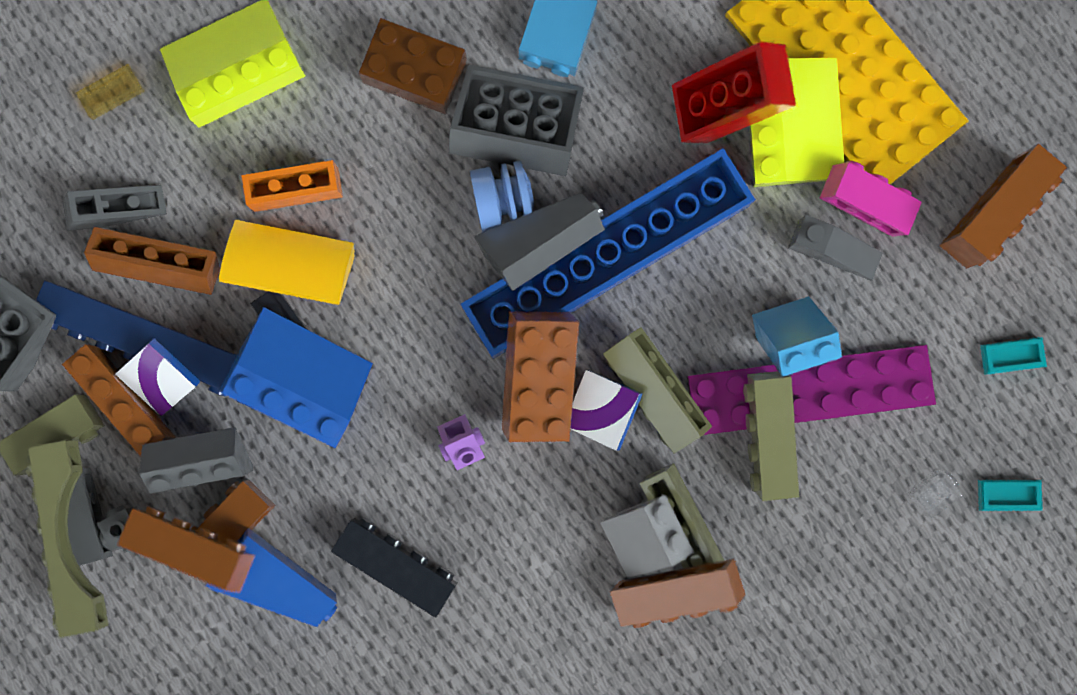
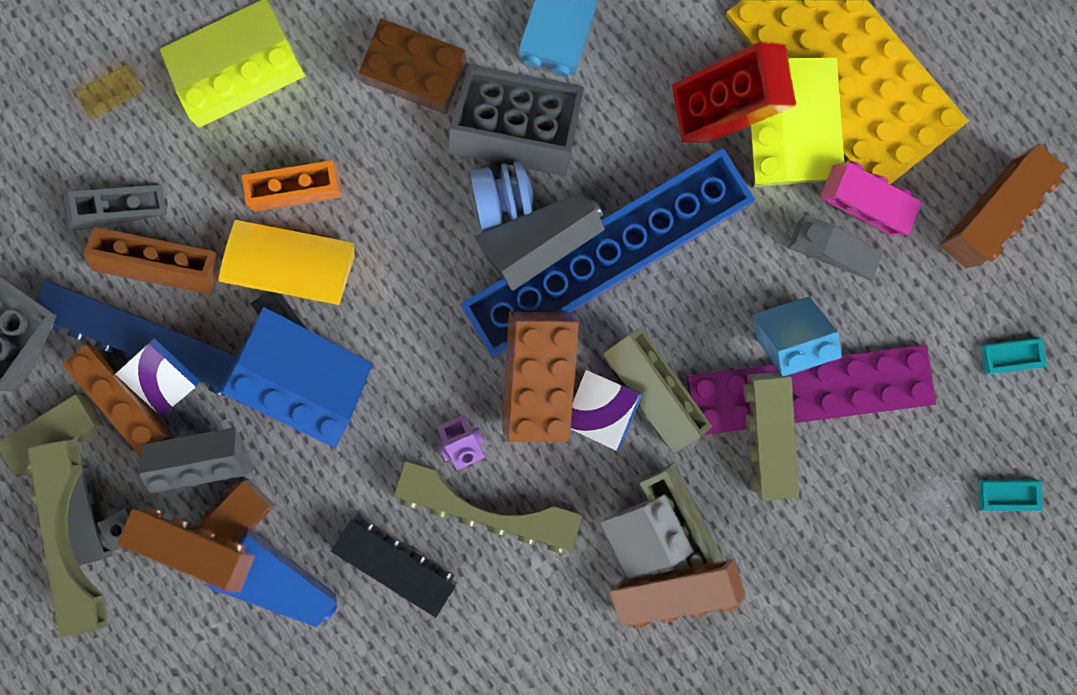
none -> olive arch [394,461,583,554]

